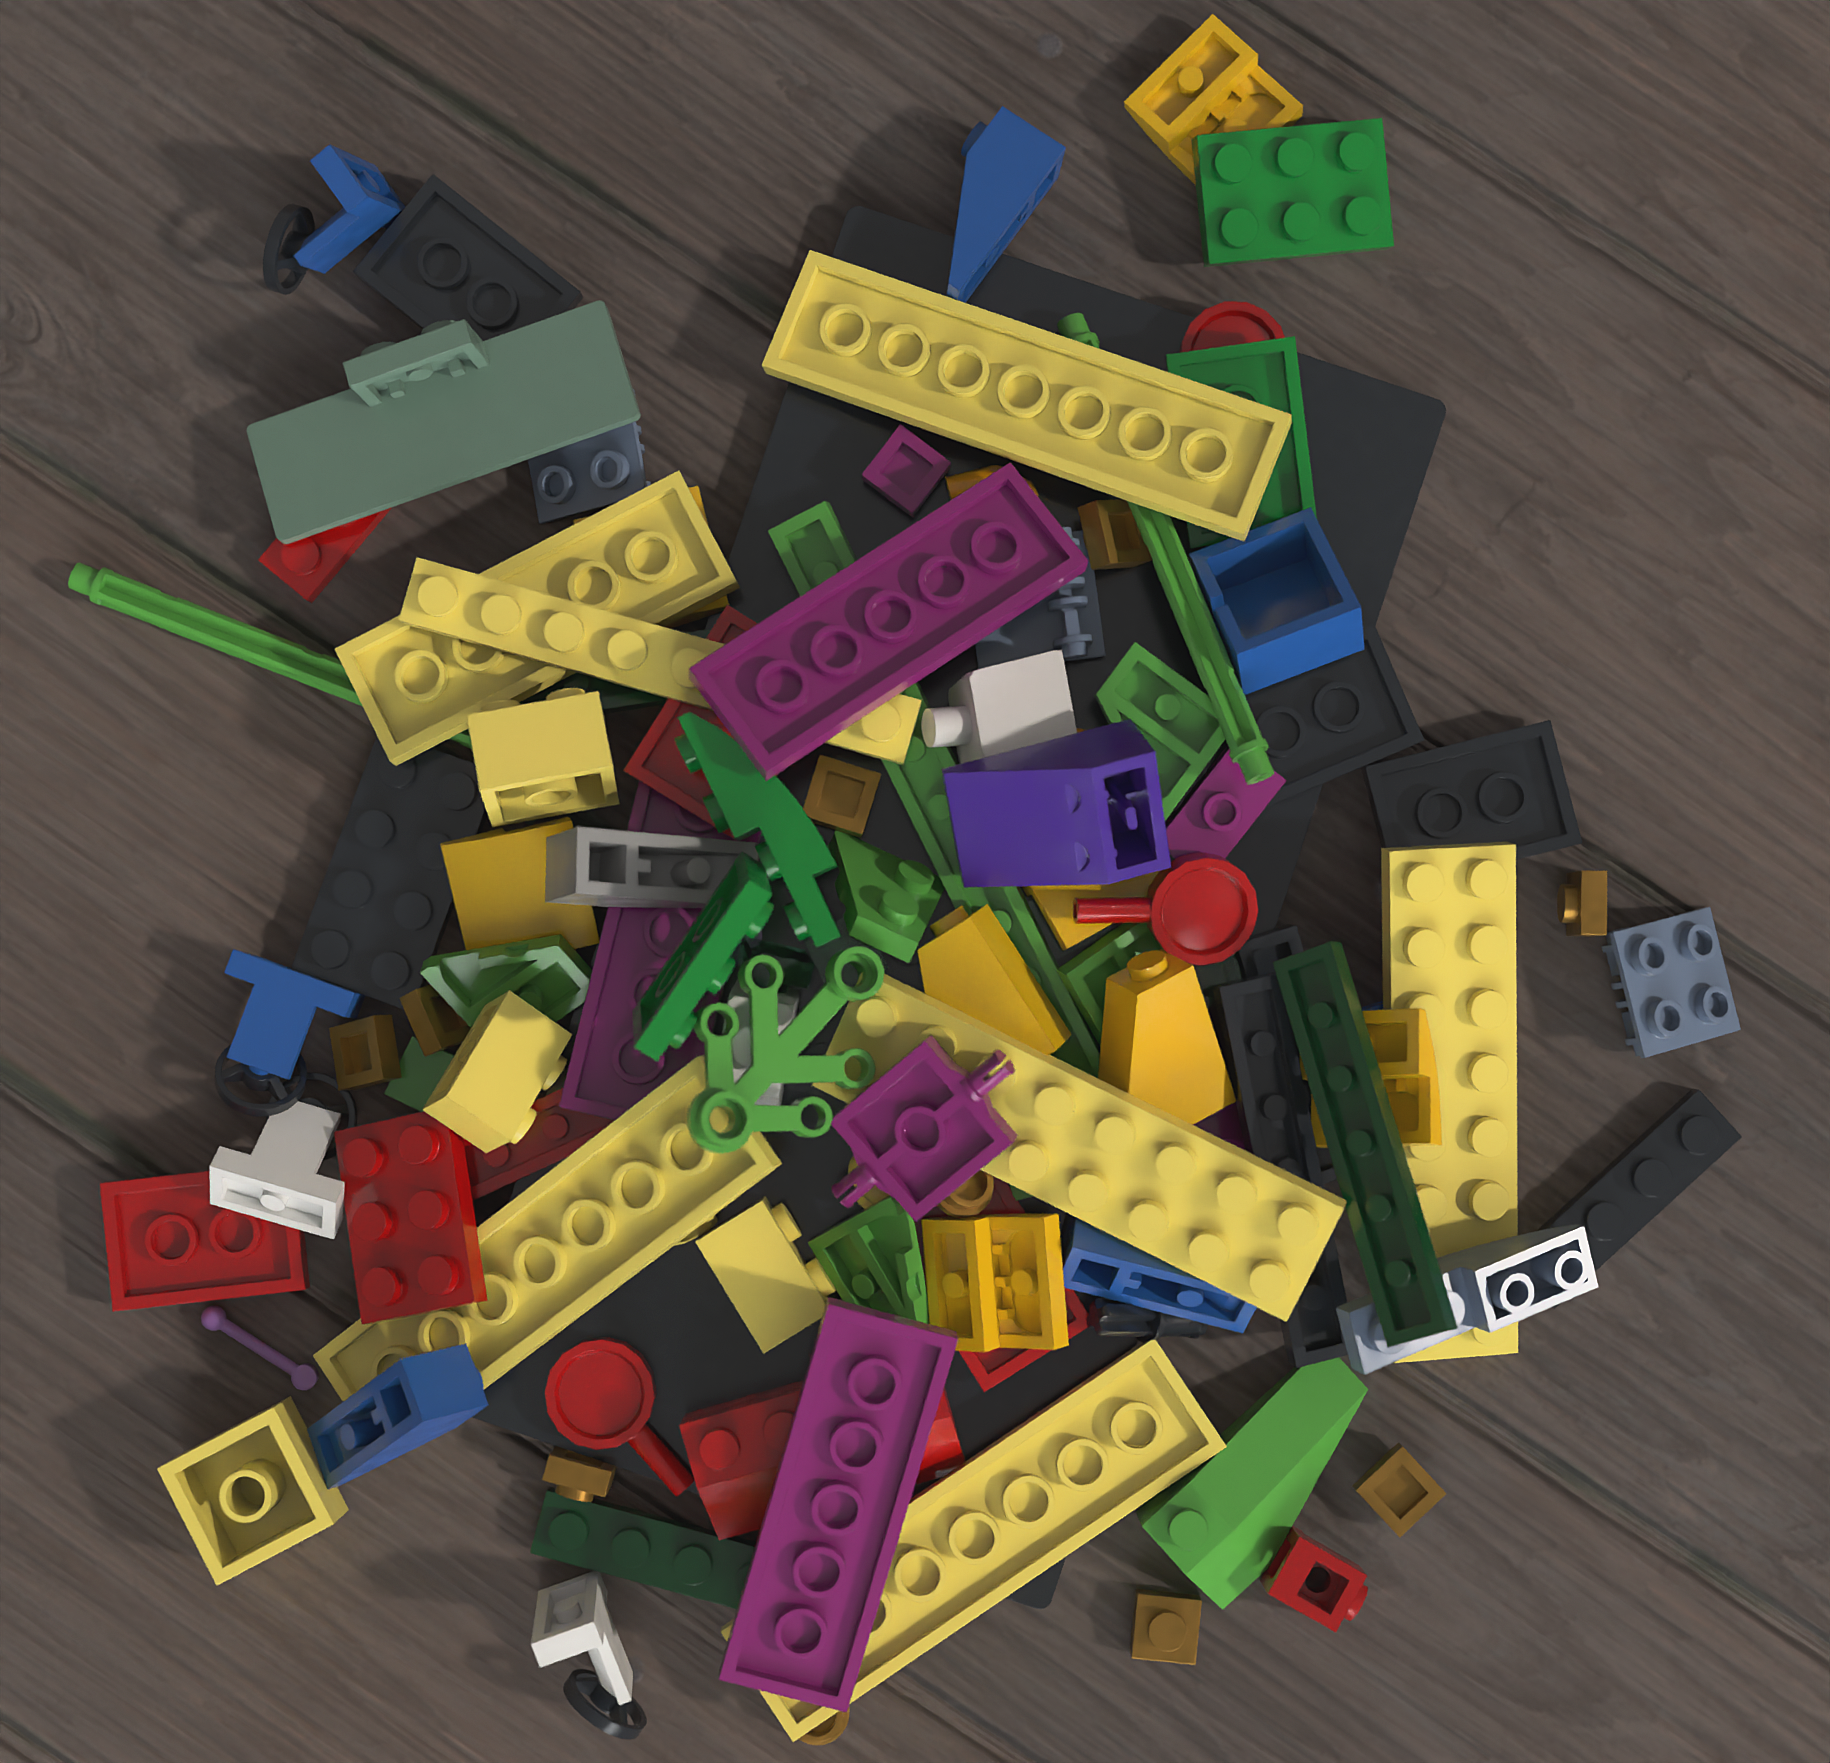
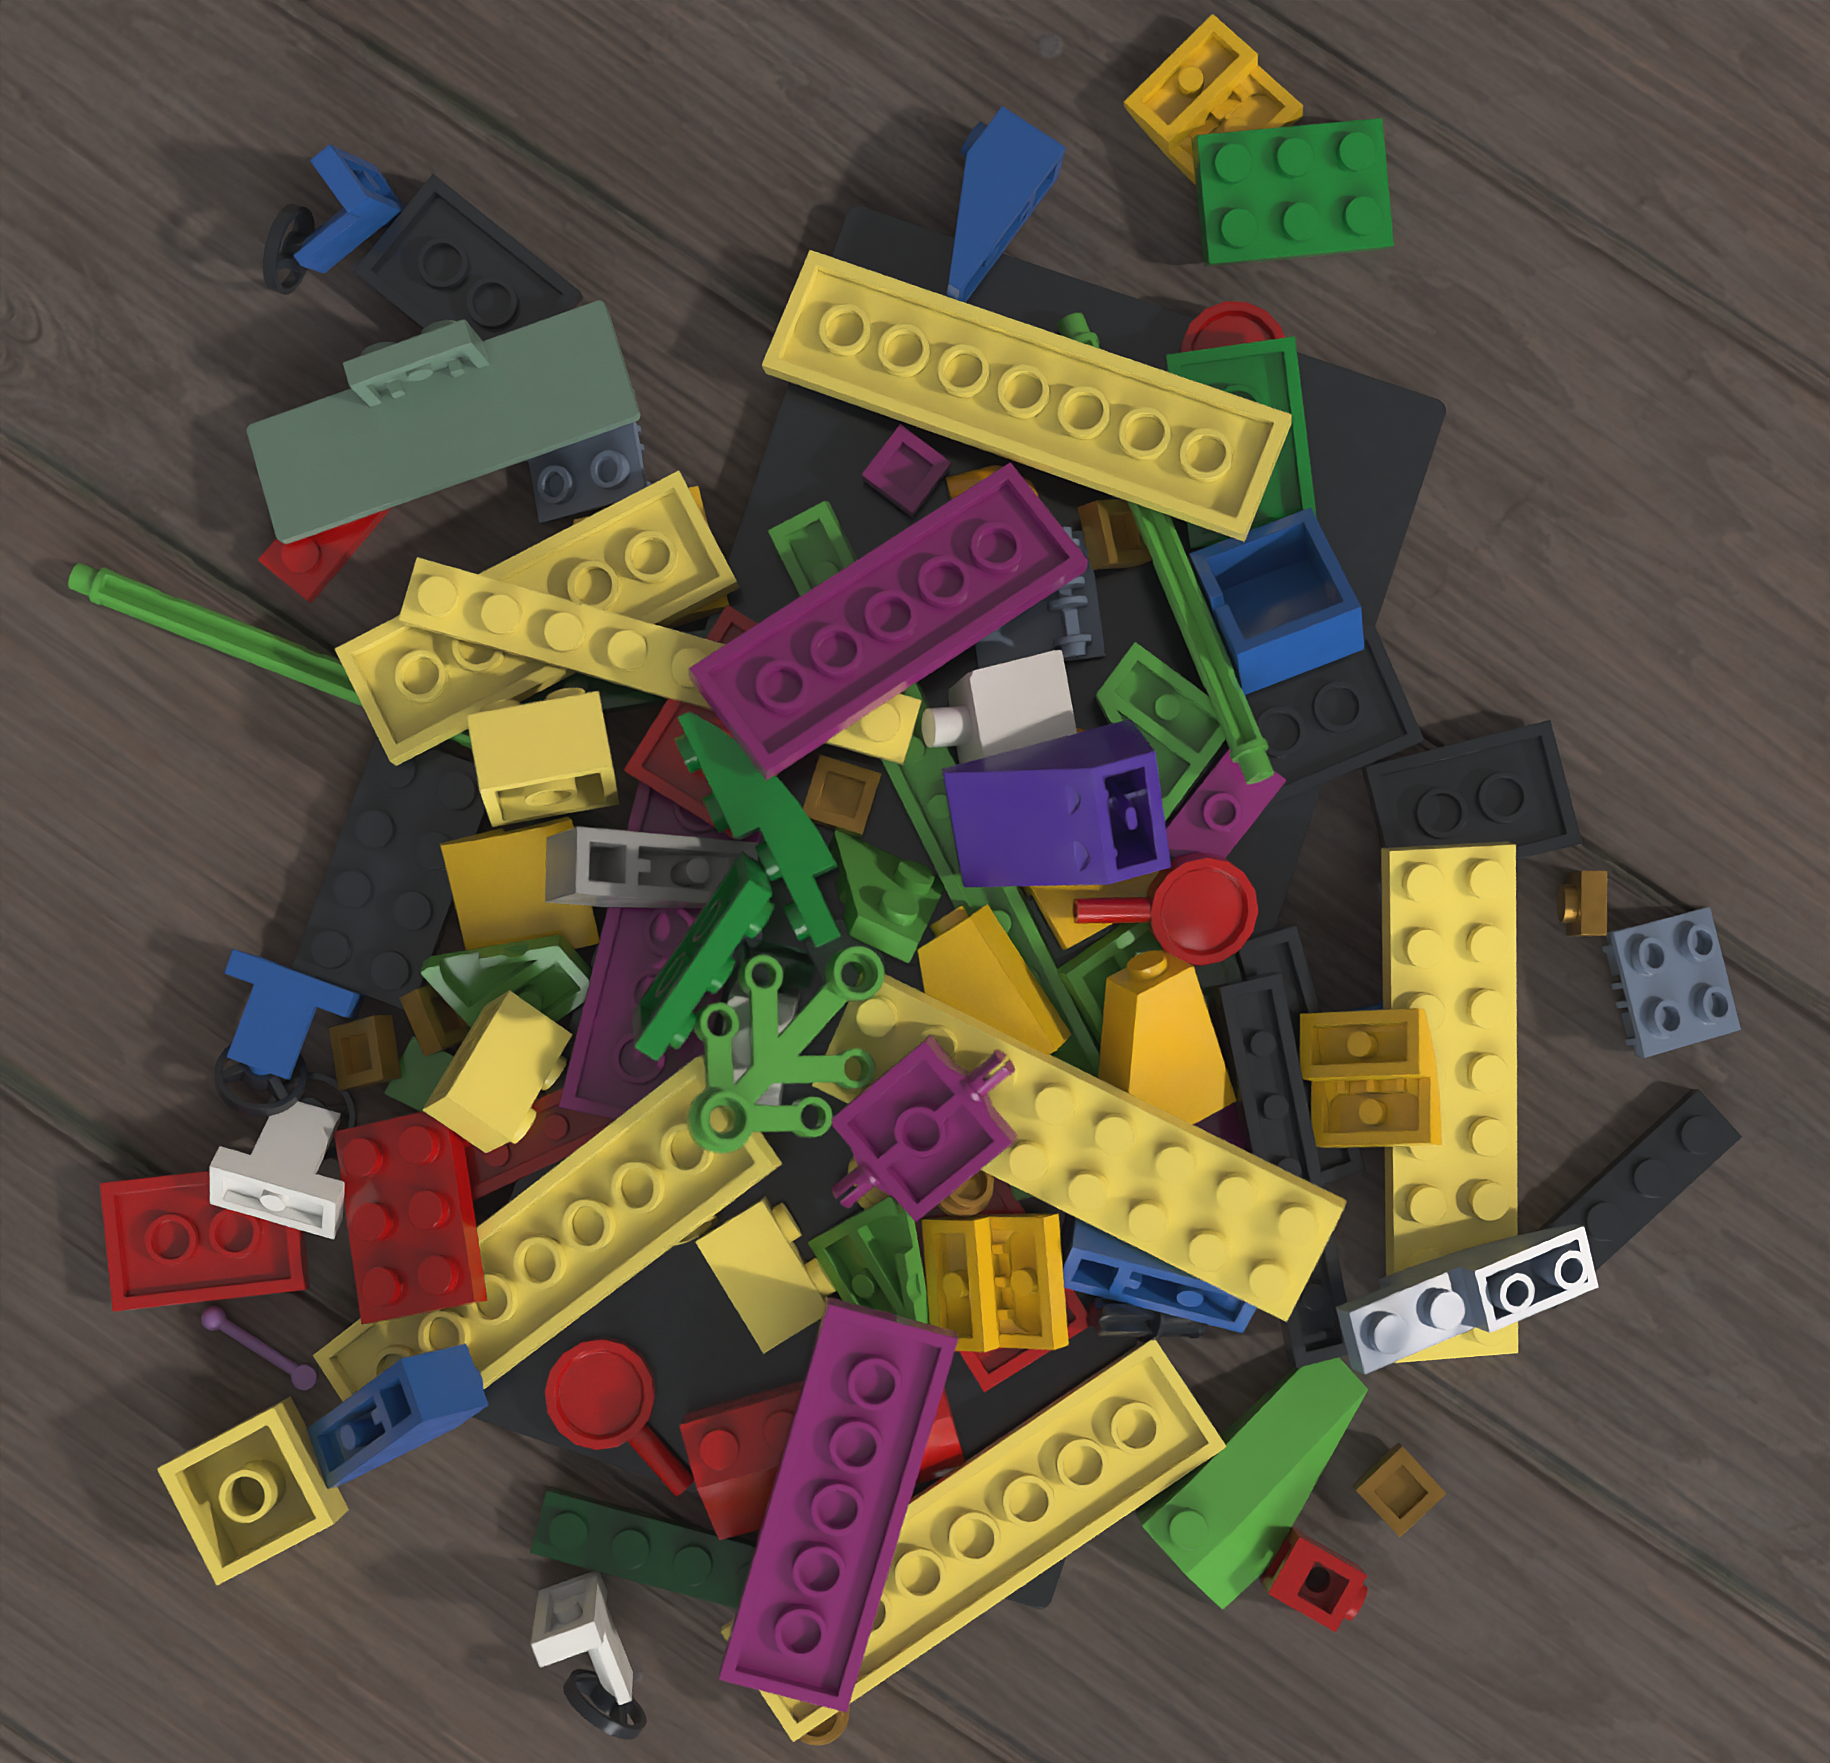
pearl gold plate [542,1446,617,1502] -> none
pearl gold plate [1130,1589,1202,1665] -> none
dark green plate [1273,942,1458,1348] -> none

